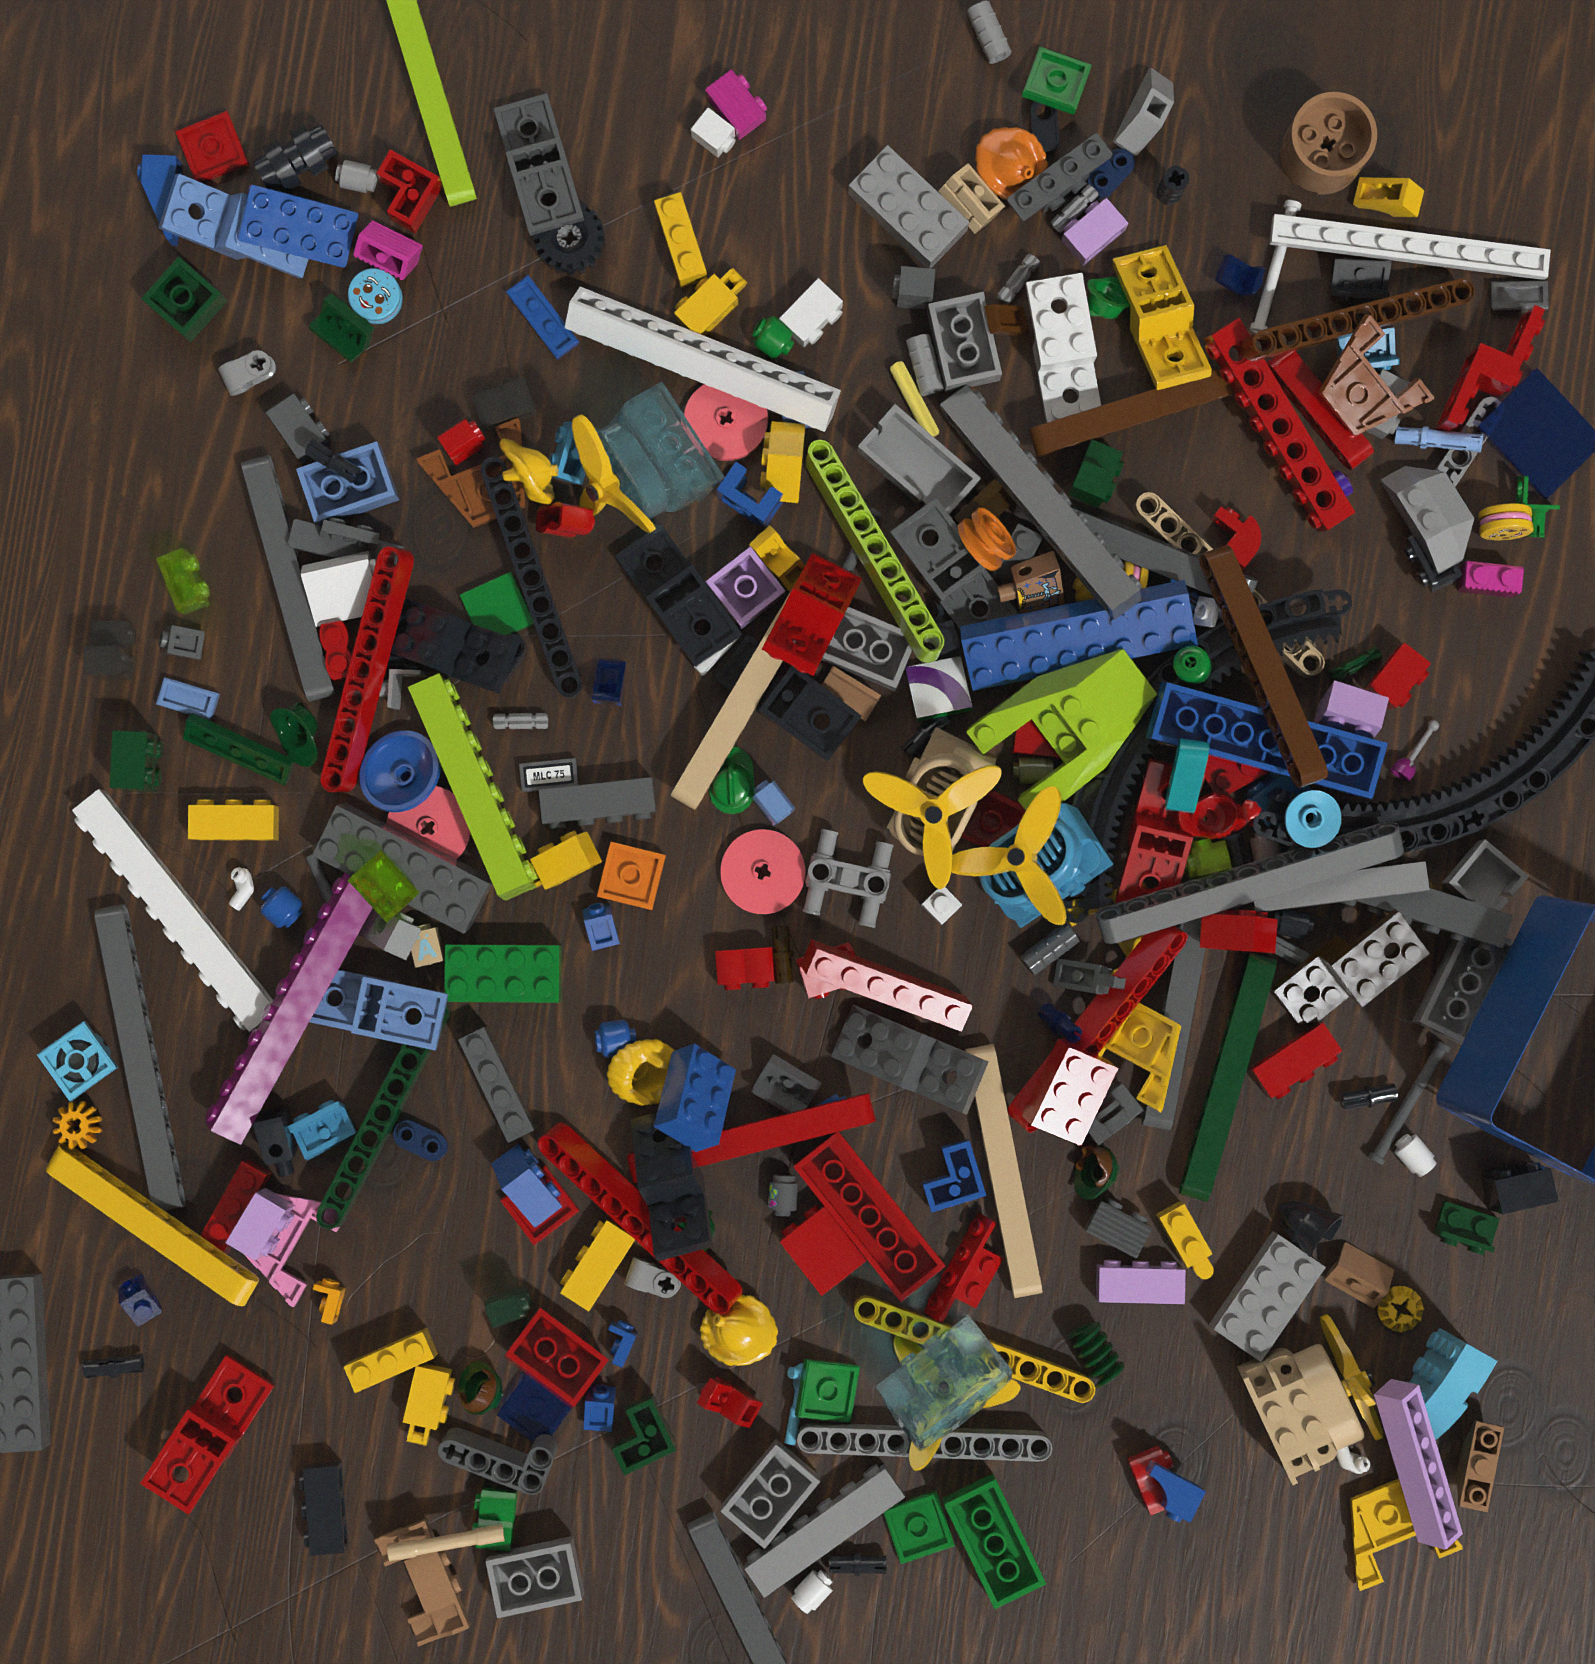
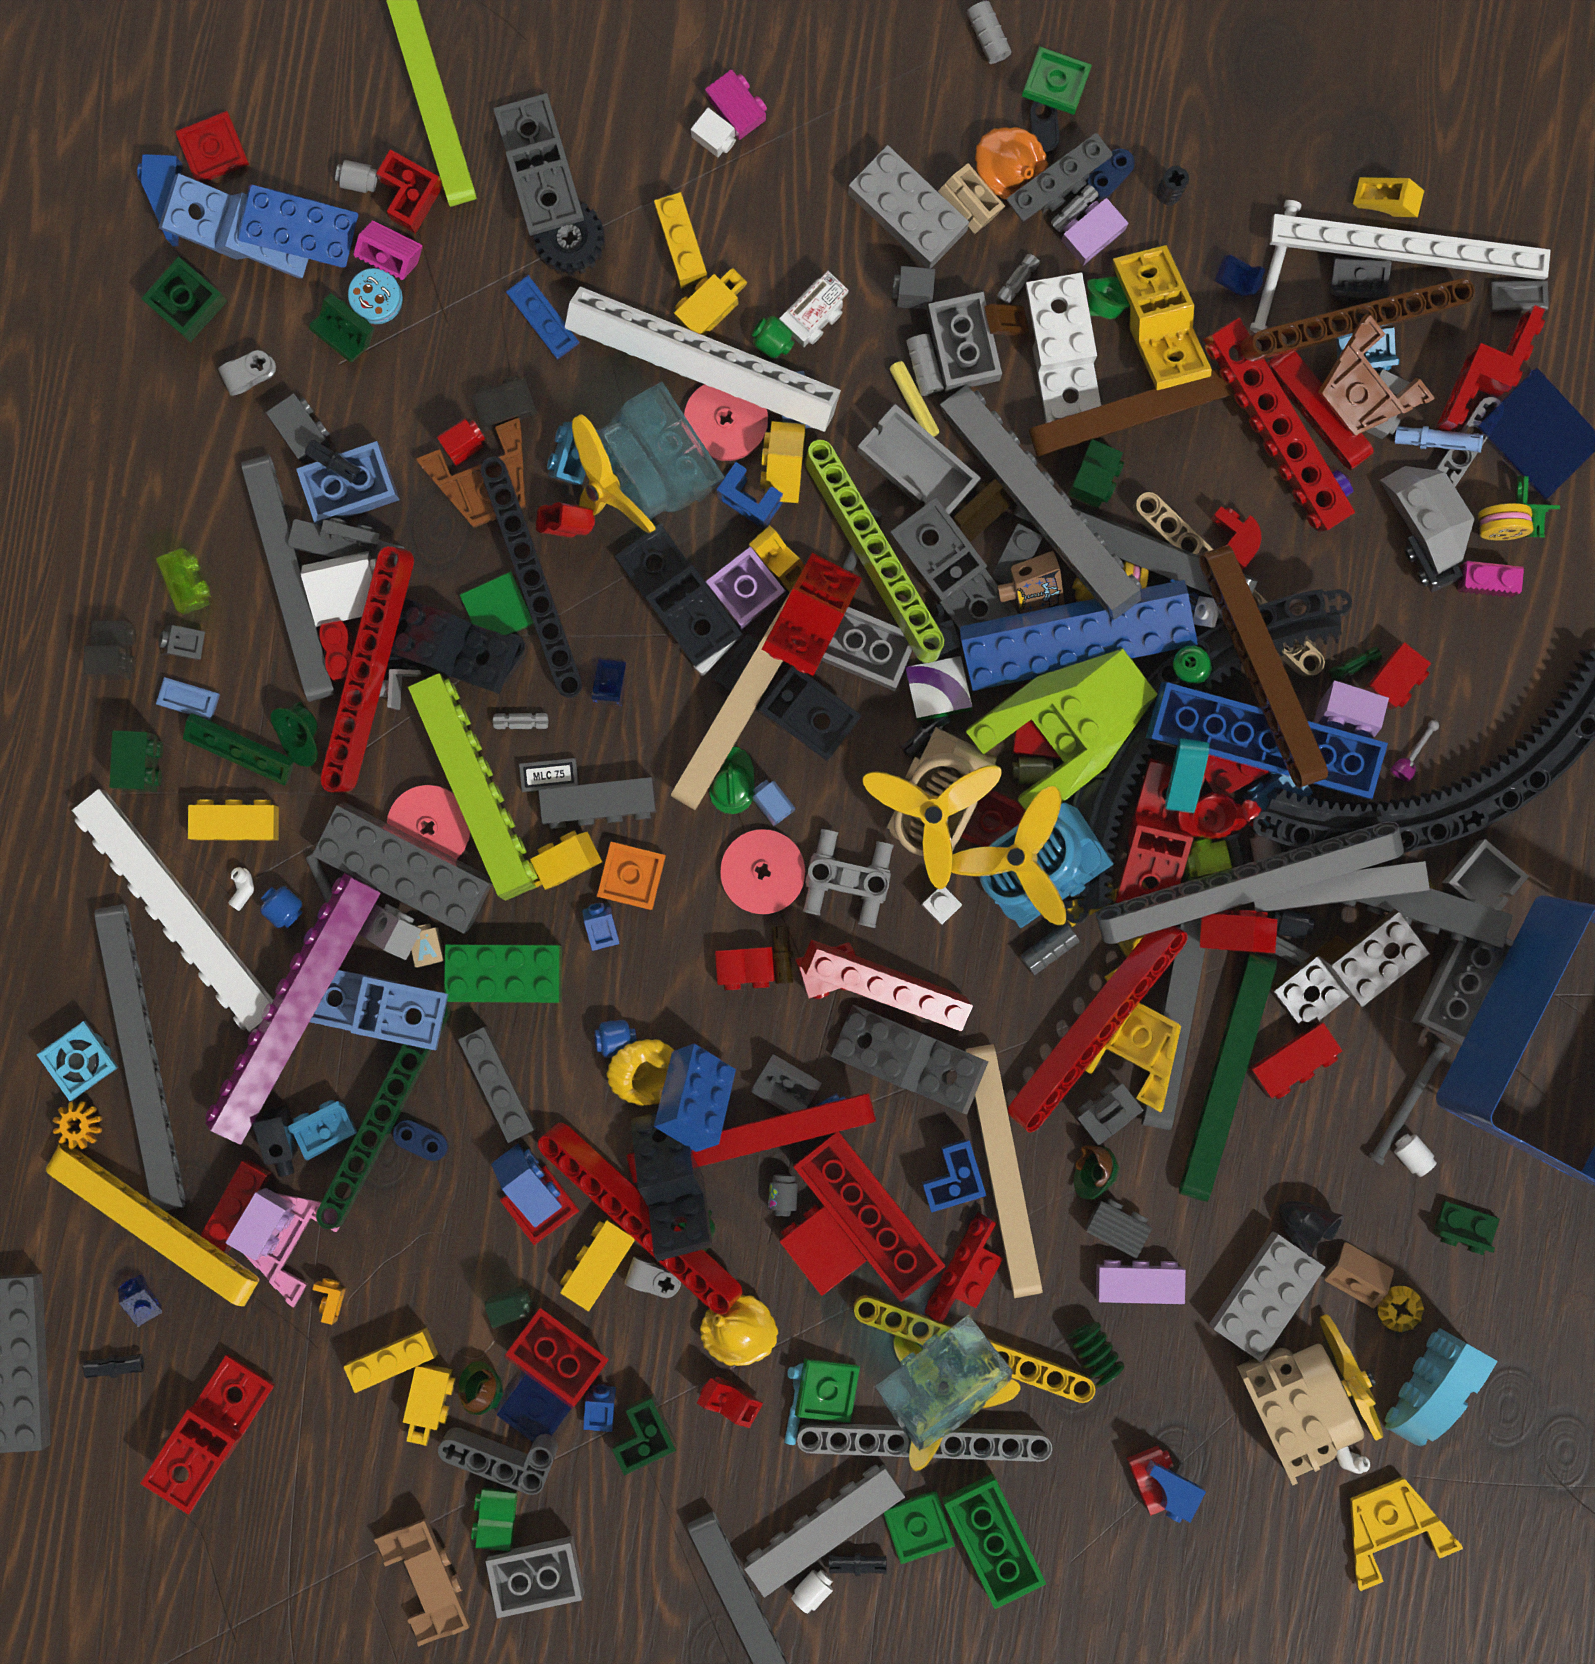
black piece [252,123,338,192] -> none
black brick [299,1461,349,1556] -> none
clear neon green brick [348,850,420,923] -> none
blue dish [360,731,441,812] -> none
tan piece [387,1524,505,1562] -> none
yellow piece [499,438,559,504] -> none
blue bracket [608,1320,638,1368] -> none
light grey brick [720,1439,820,1549] -> none
medium nougat panel [822,666,881,722] -> none
orange wheel [957,507,1016,571] -> none
brick [1022,1038,1118,1146] -> none
clear blue pin [1038,1003,1082,1043] -> none
dark grey hinge [1053,958,1126,995] -> none
light grey slope [1113,68,1174,156] -> none
yellow brick [1155,1201,1213,1279] -> none
medium nougat brick [1280,92,1377,195] -> none
medium azure dish [1285,790,1341,848] -> none
black axle [1339,1083,1398,1109] -> none
lavender brick [1374,1379,1463,1550] -> none
medium nougat slope [1457,1420,1504,1512] -> none
black brick [1481,1160,1559,1215] -> none
none -> tile [789,271,849,333]

